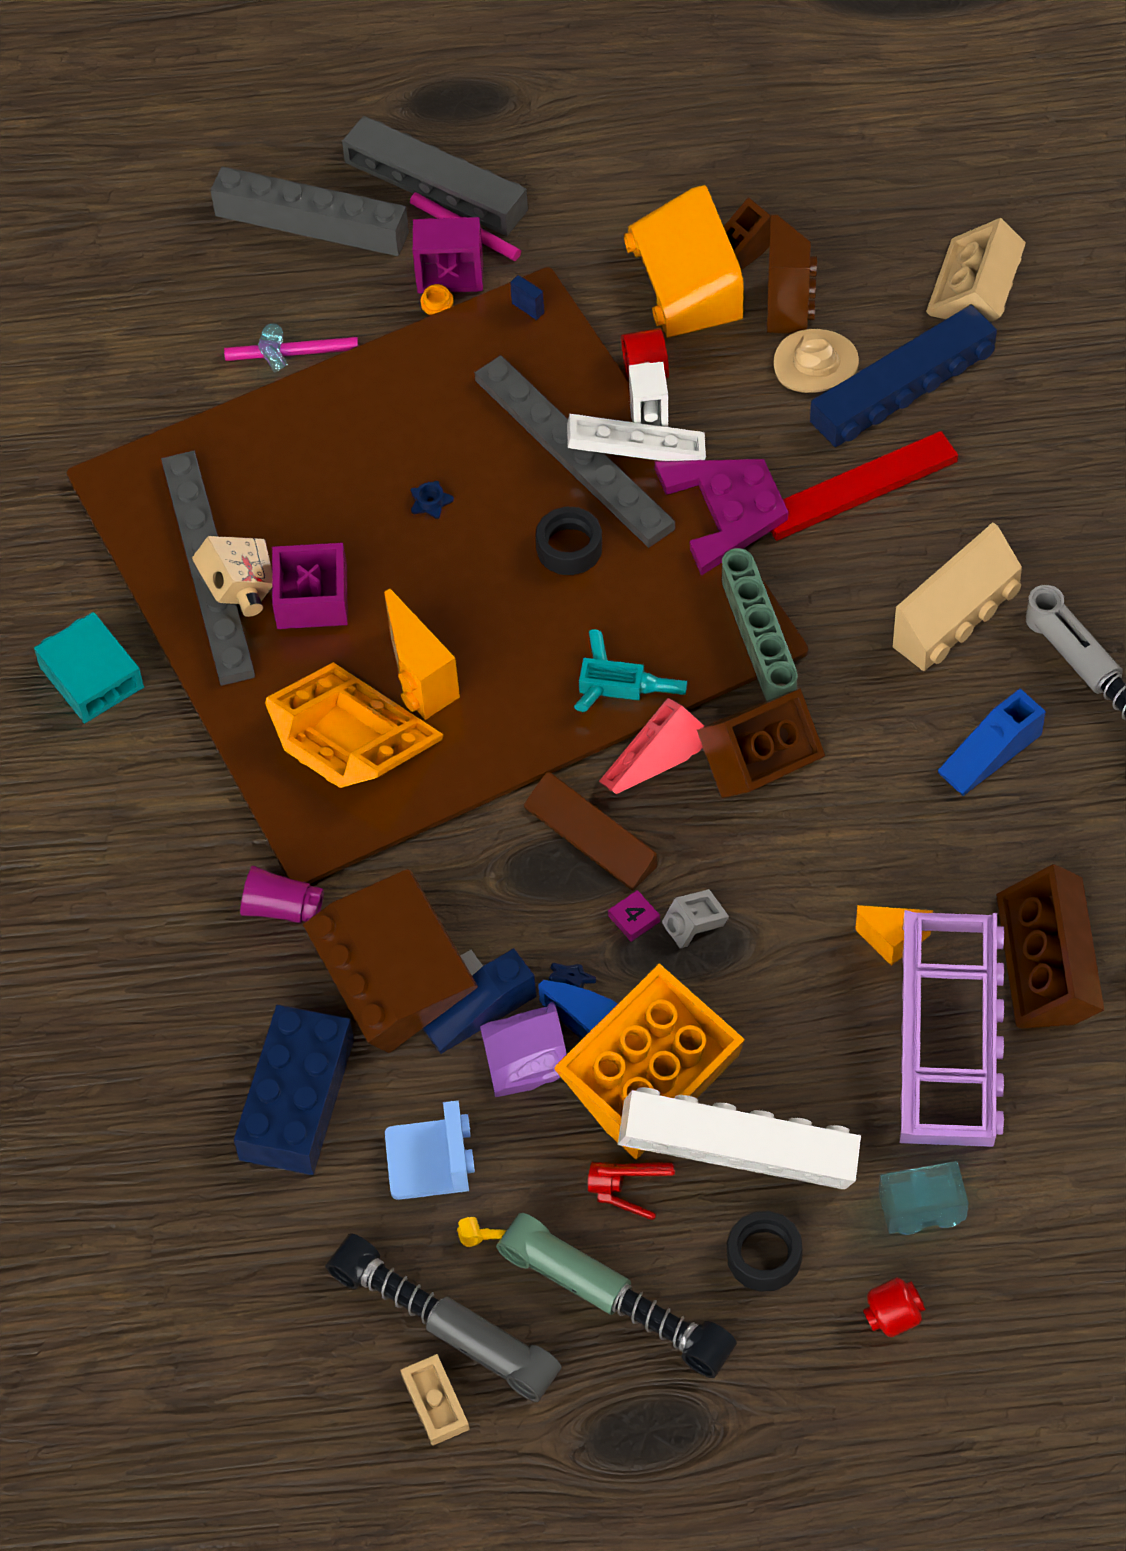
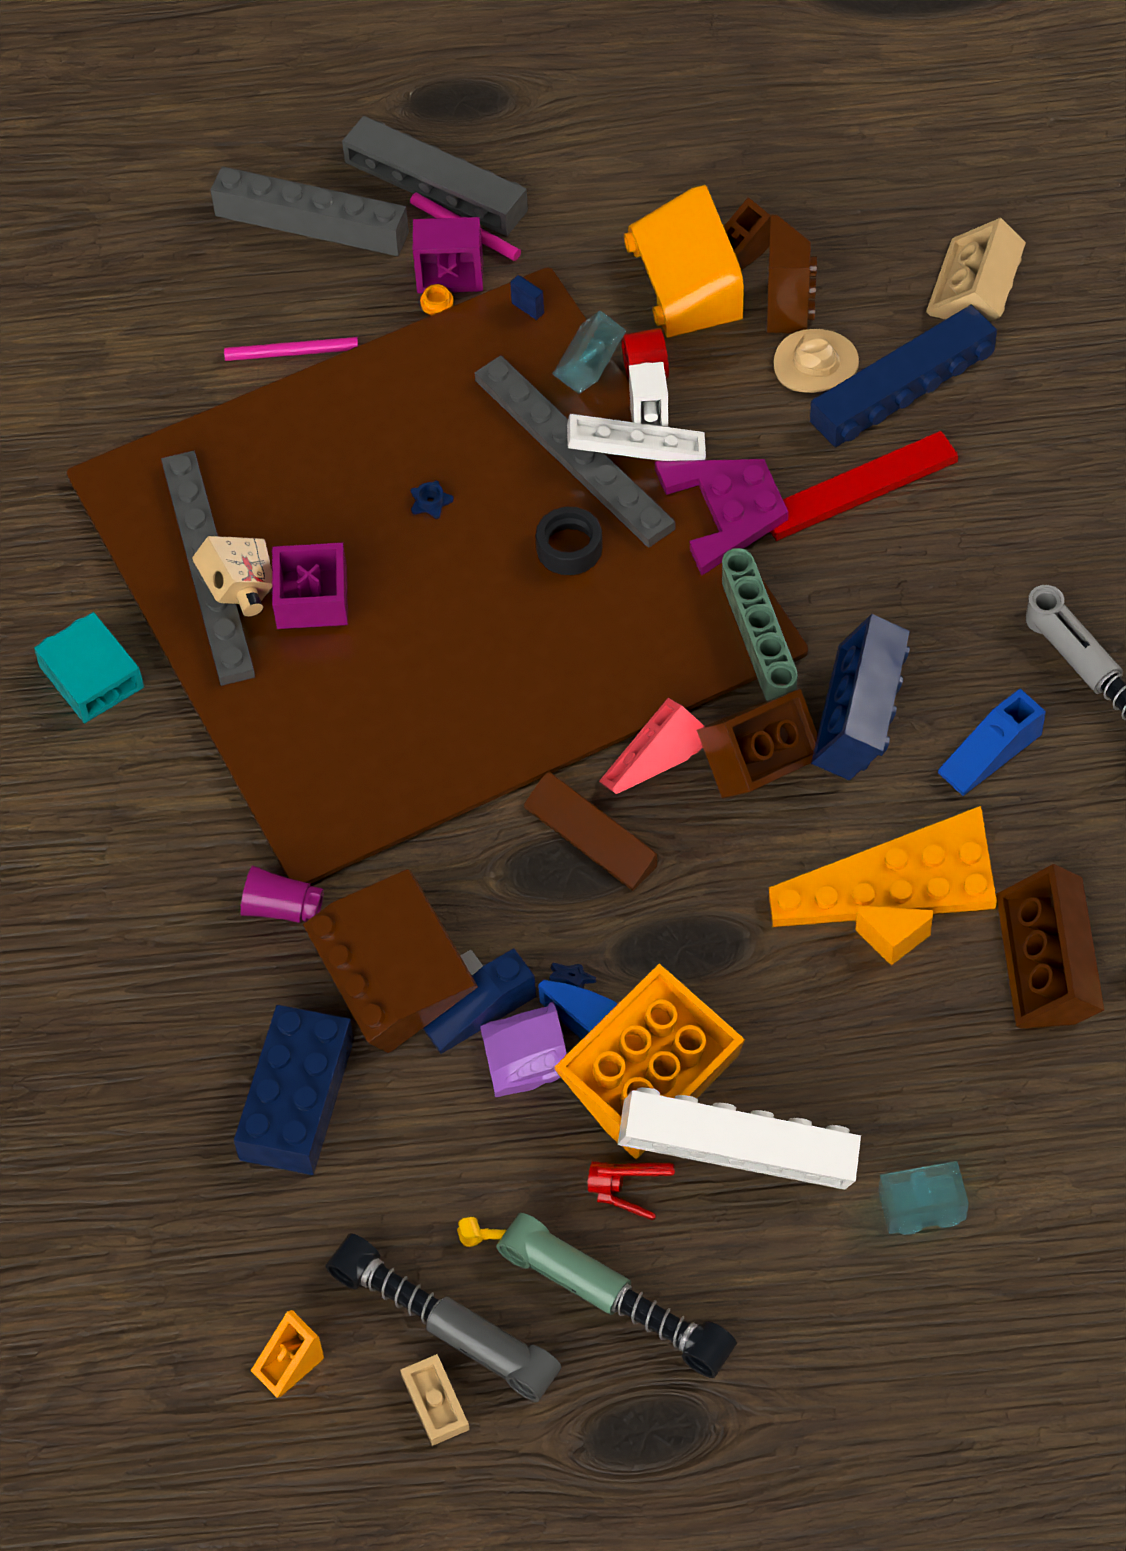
clear light blue arm [258,323,288,373] -> none
light orange slope [265,662,444,788] -> none
light orange slope [384,589,460,720] -> none
light blue bracket [385,1100,475,1200] -> none
teal piece [574,629,687,712] -> none
magenta tile [608,890,660,942] -> none
light grey bracket [662,889,729,948] -> none
black tyre [727,1211,803,1292] -> none
red head [863,1277,926,1338] -> none
tan slope [893,522,1022,672] -> none
lavender window [899,910,1004,1147] -> none
none -> light orange slope [251,1310,324,1398]
none -> clear light blue brick [553,311,626,394]
none -> light orange wing [768,806,997,927]
none -> dark blue brick [811,614,910,780]

